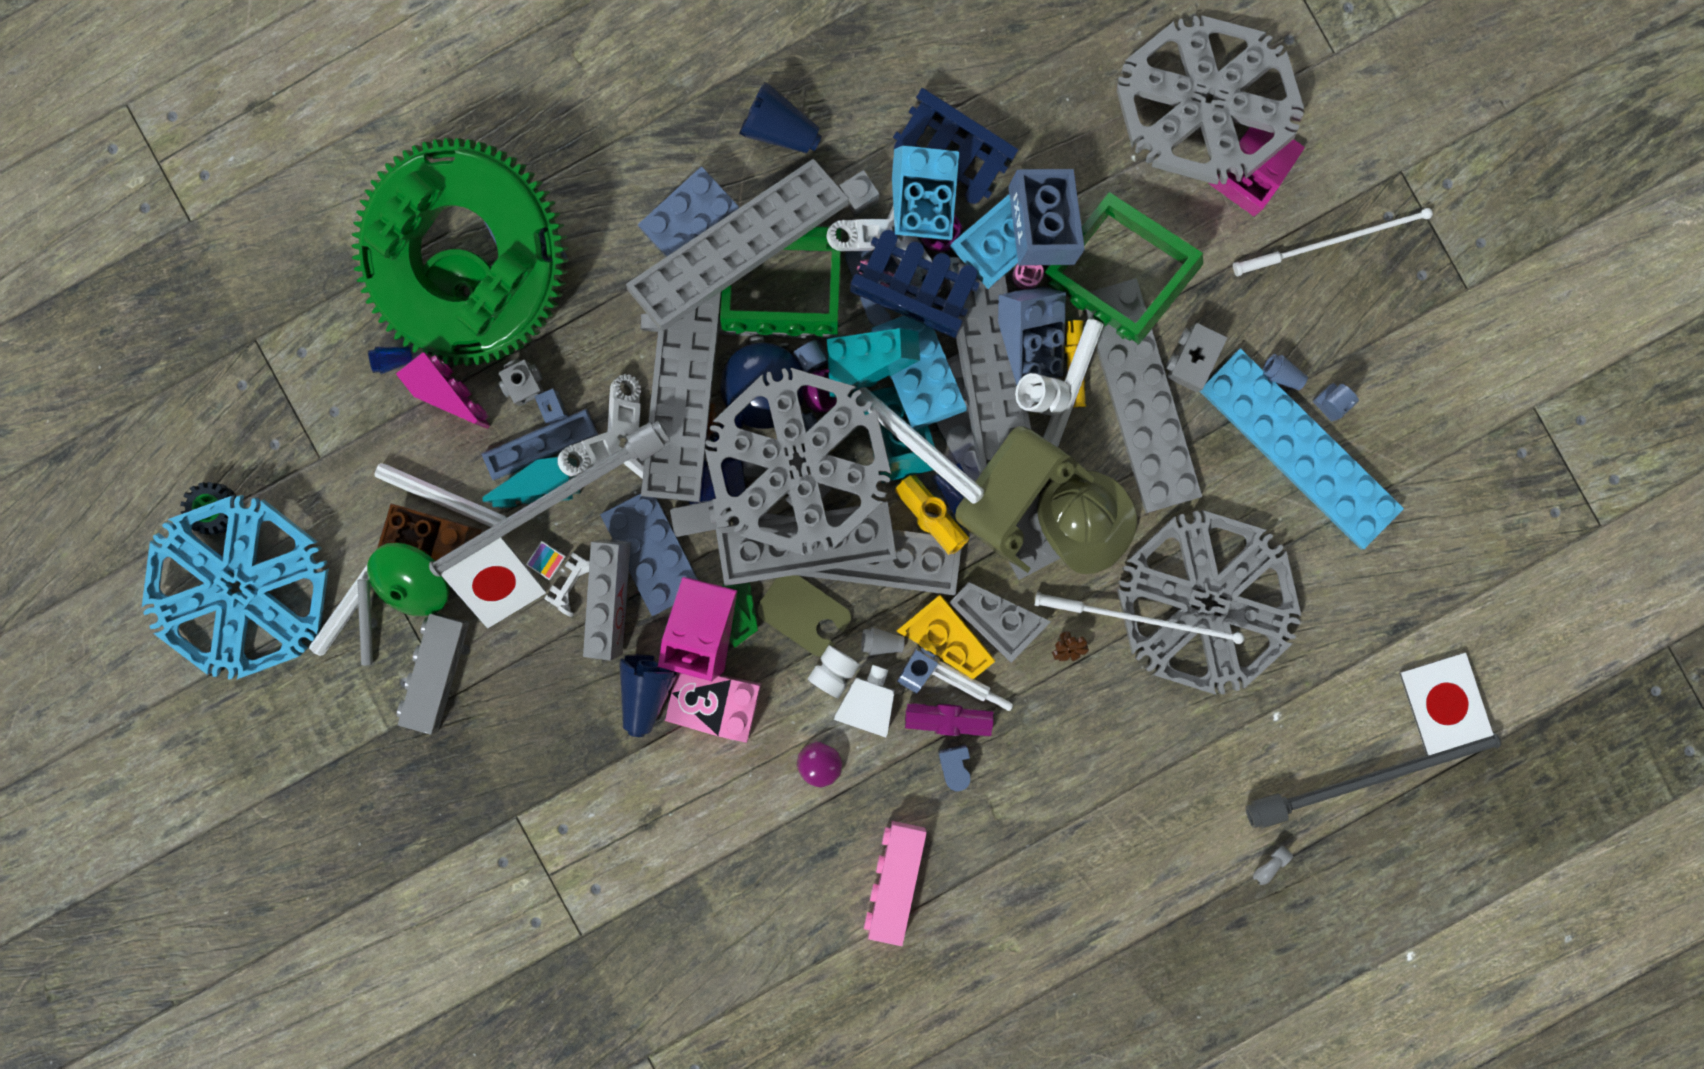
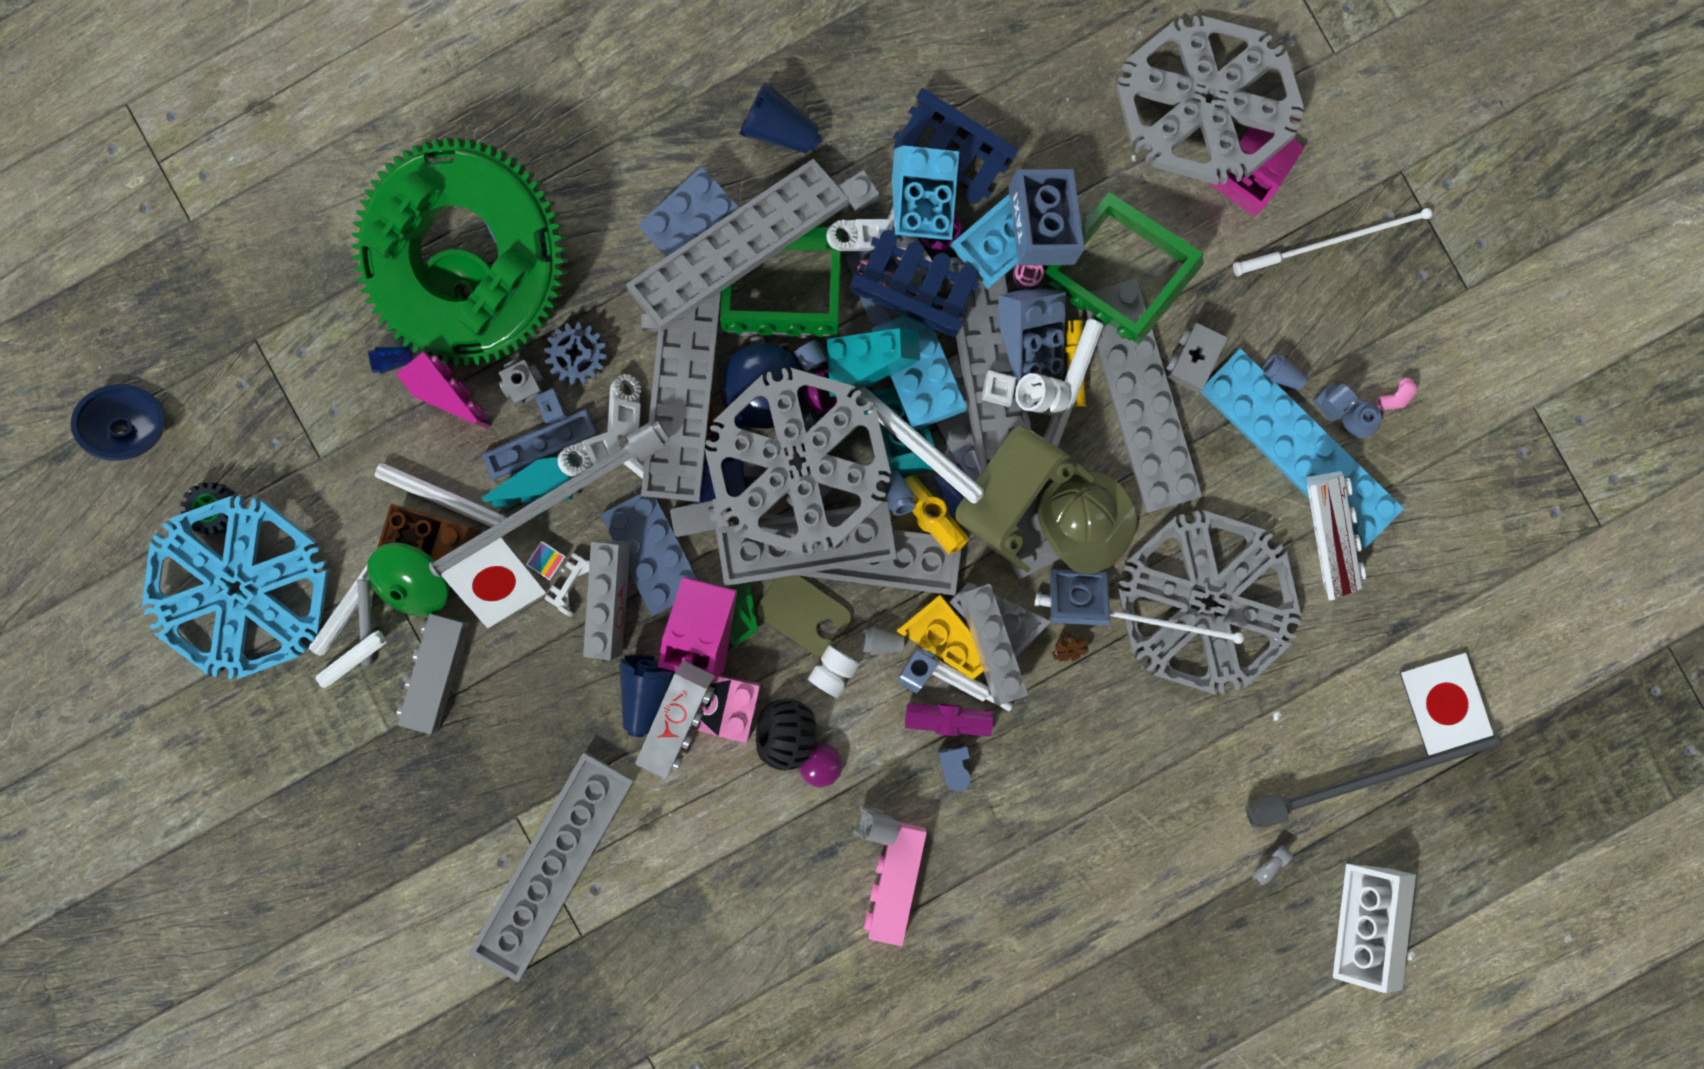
white torso [834,665,894,737] -> none
none -> dark blue dish [70,384,165,461]
none -> white axle [316,631,386,688]
none -> light grey plate [468,752,634,982]
none -> sand blue gear [544,322,608,386]
none -> light grey brick [635,660,715,779]
none -> black wheel [756,699,816,771]
none -> light grey piece [853,805,899,845]
none -> sand blue cone [885,470,916,516]
none -> light grey brick [958,584,1028,705]
none -> white tile [981,370,1017,407]
none -> sand blue tile [1049,569,1110,626]
none -> white slope [1306,471,1366,600]
none -> white slope [1333,863,1416,994]
none -> sand blue cone [1342,399,1382,438]
none -> bright pink arm [1377,378,1417,411]

